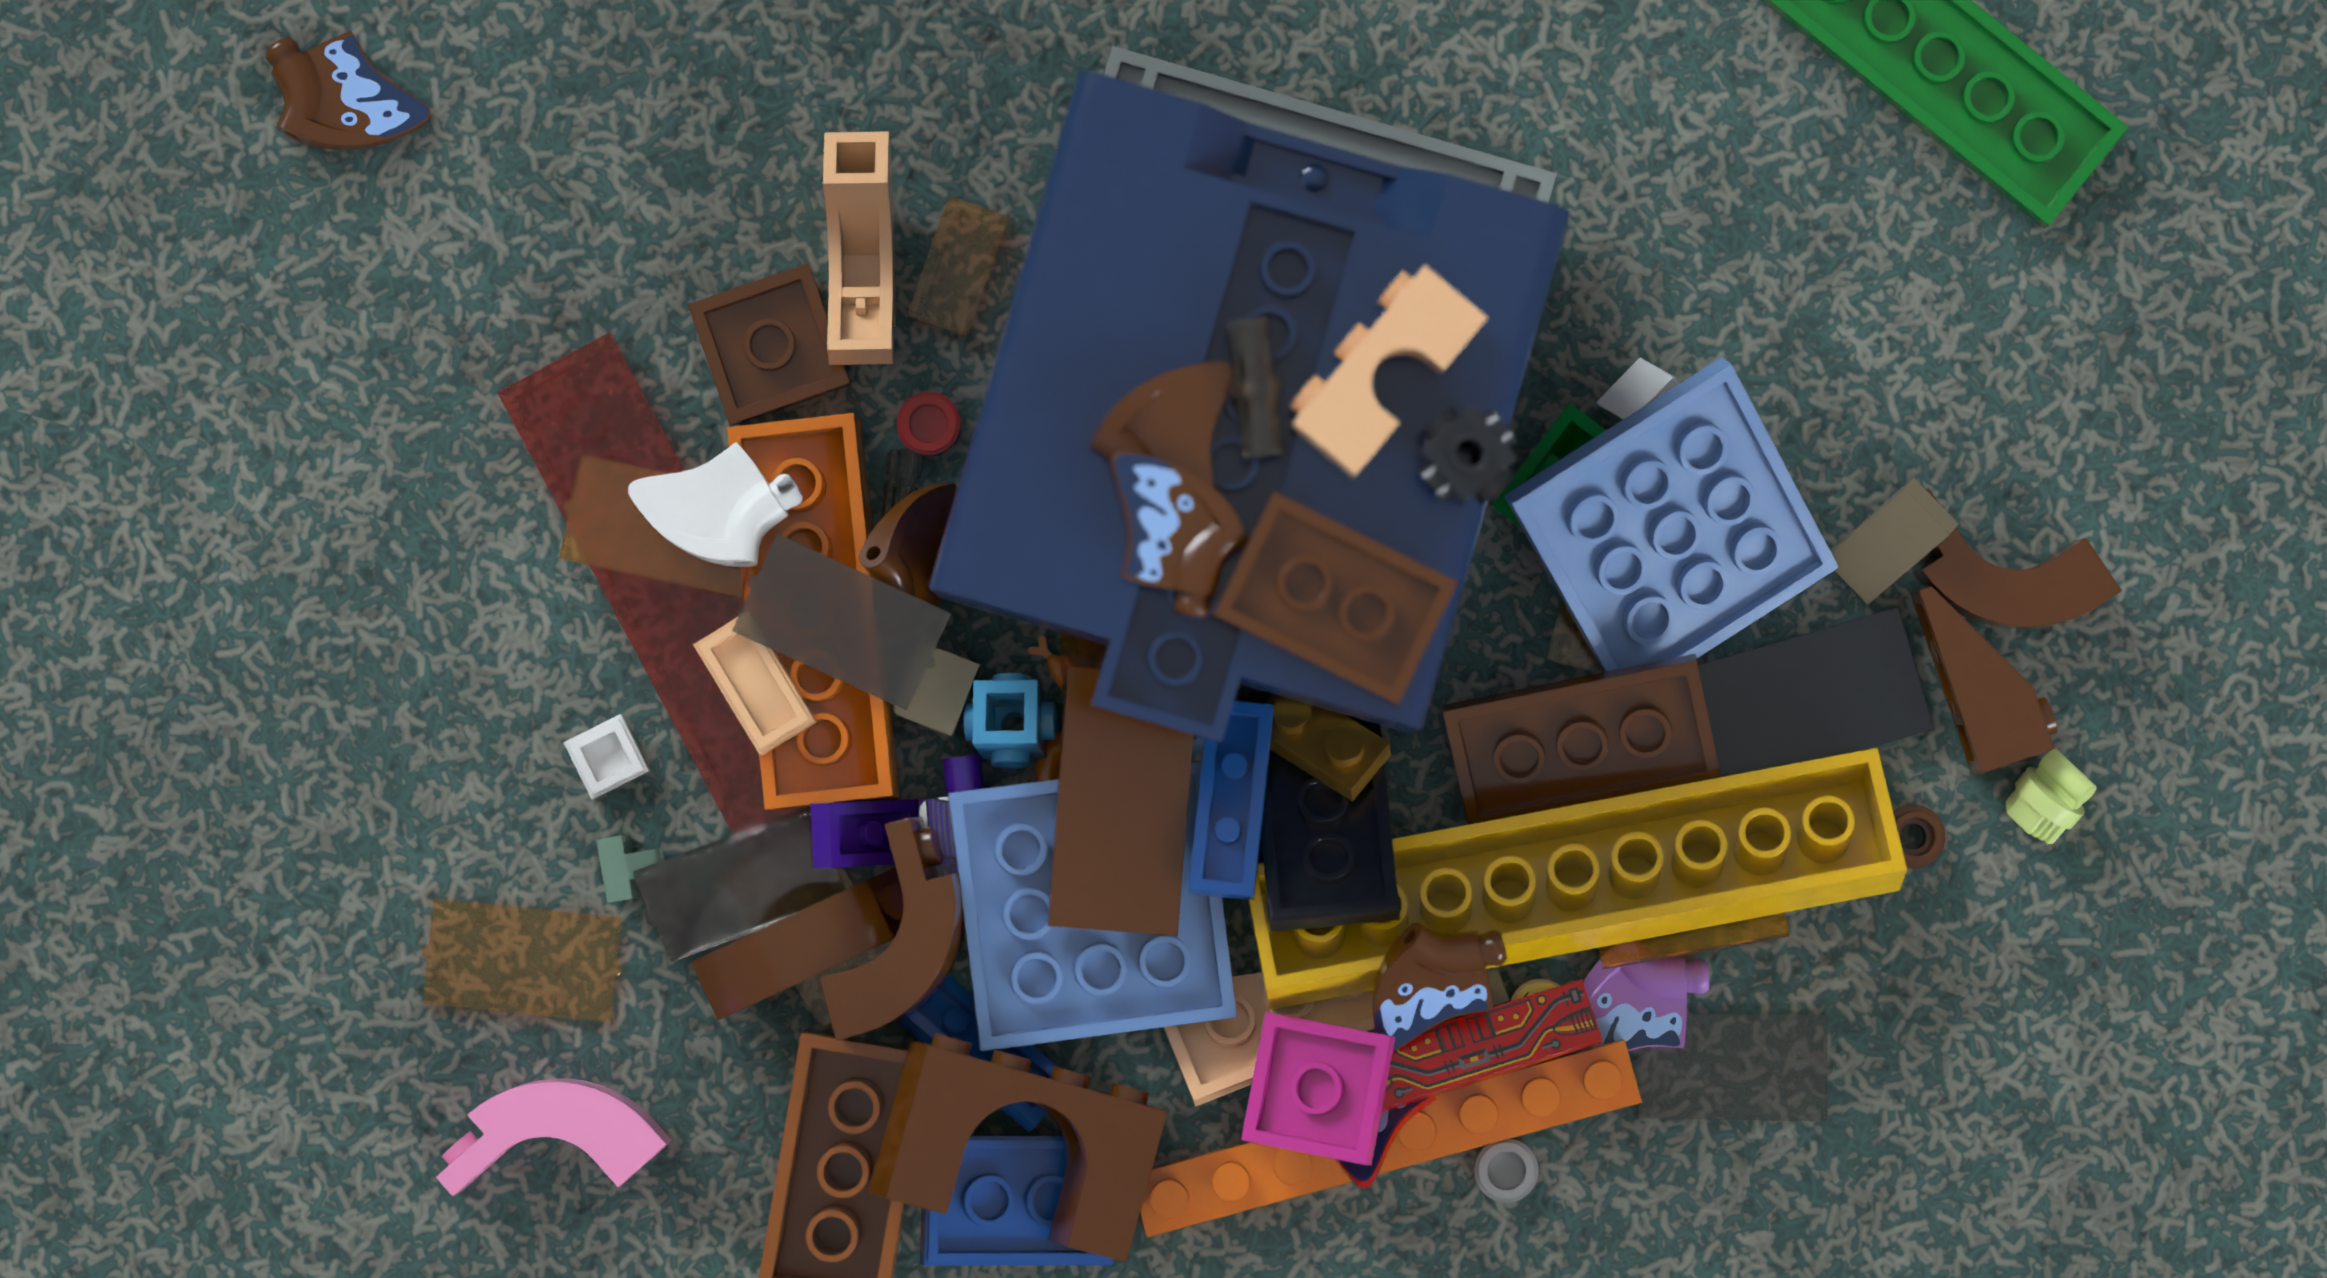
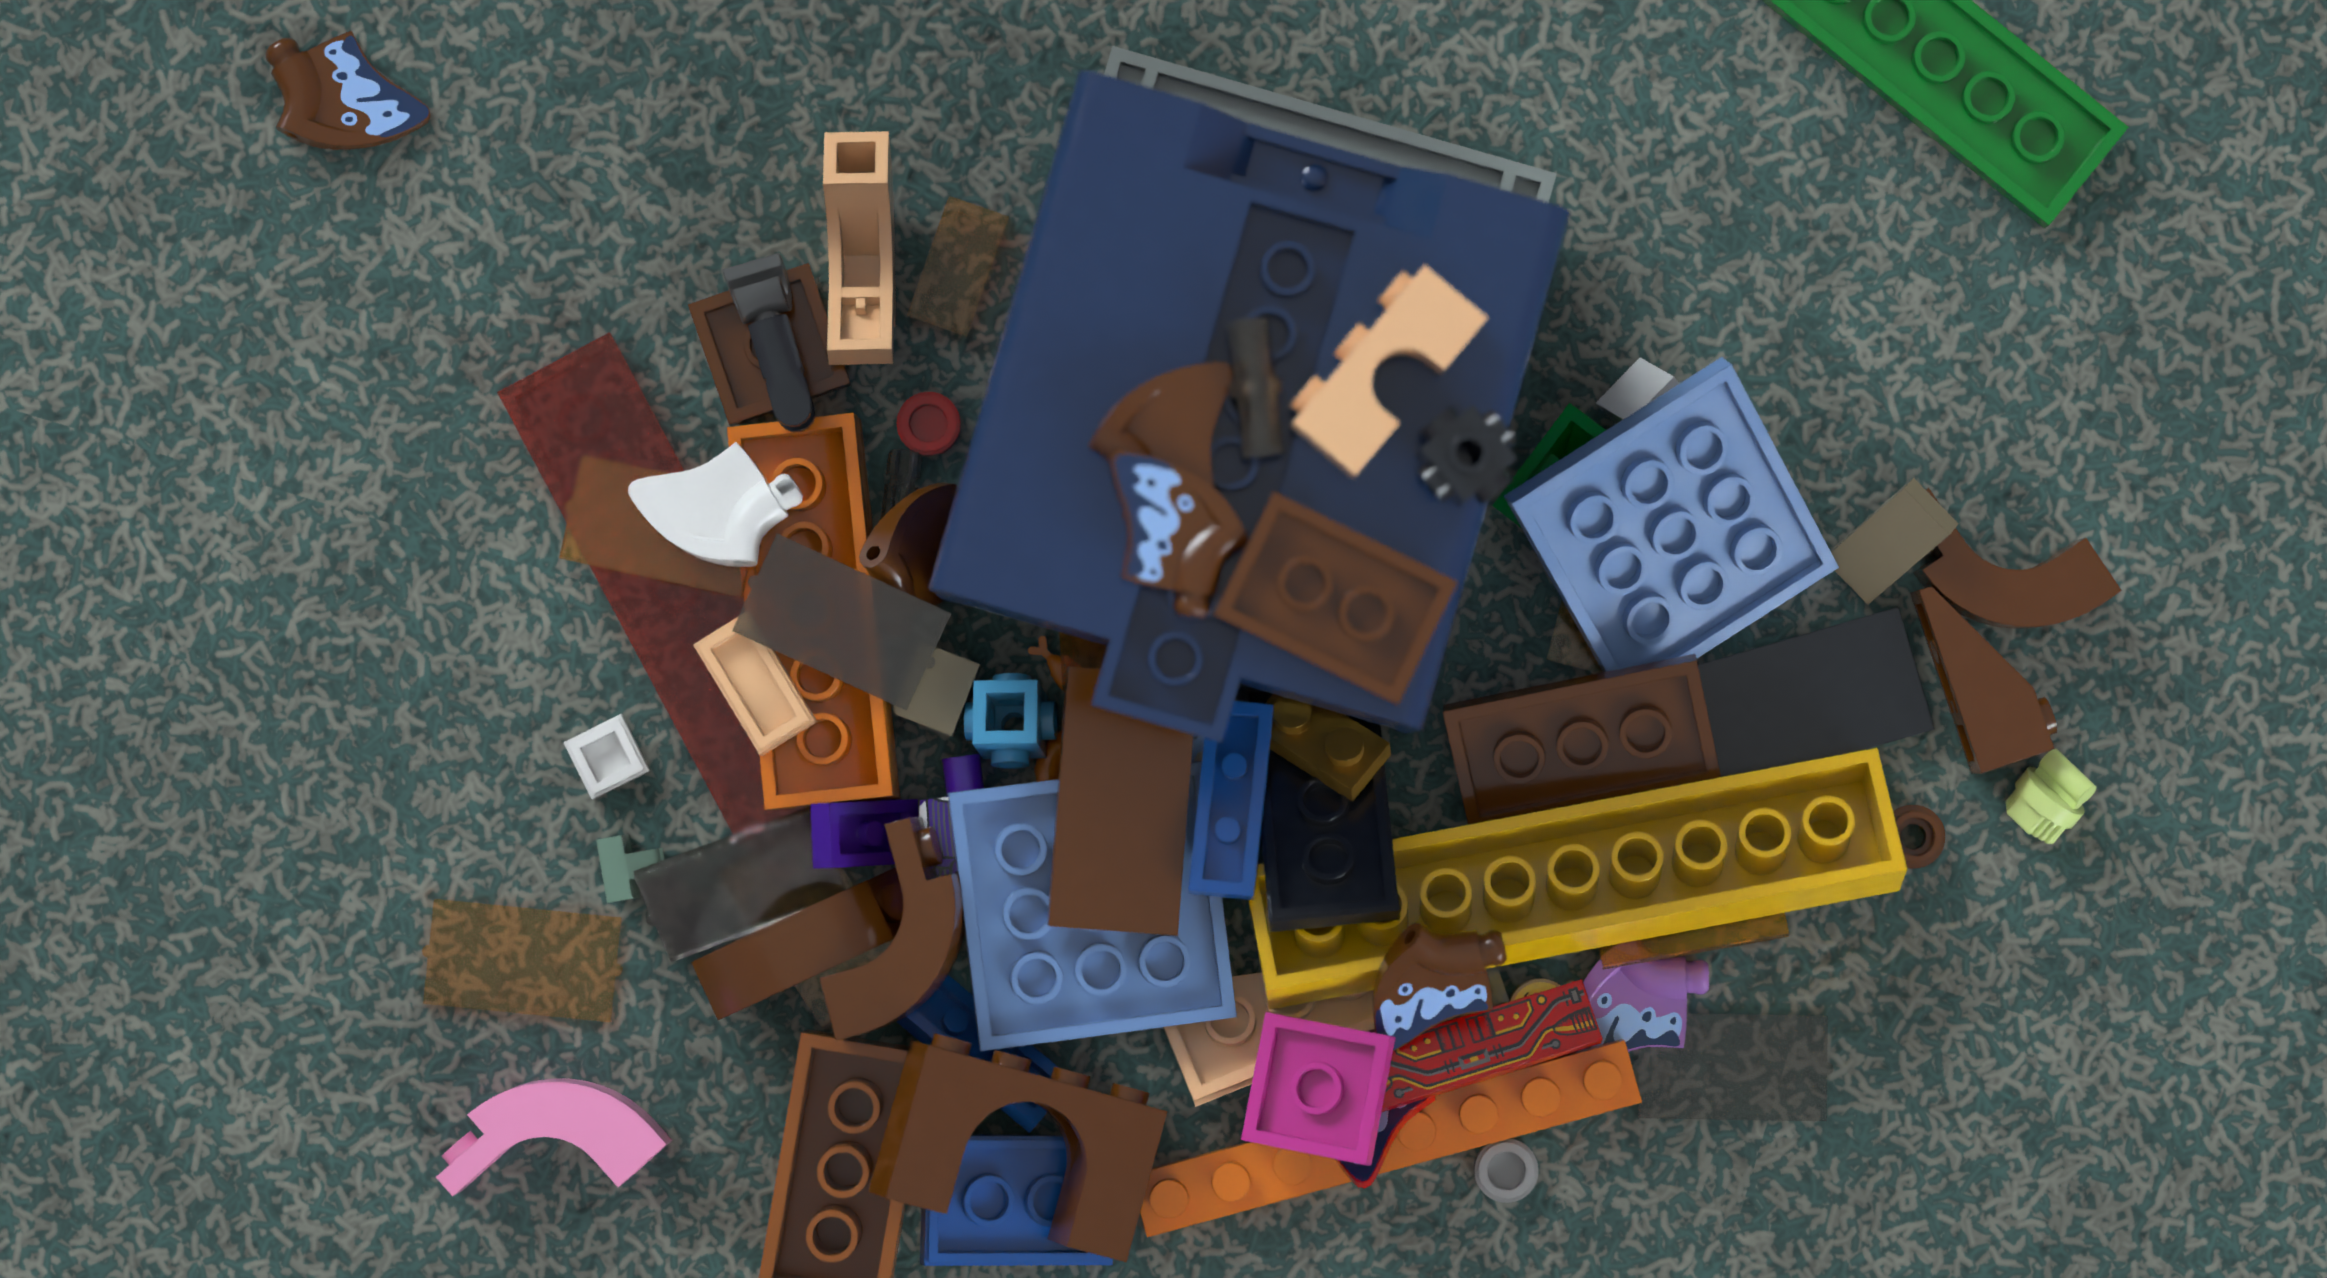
none -> piece [723,253,815,433]

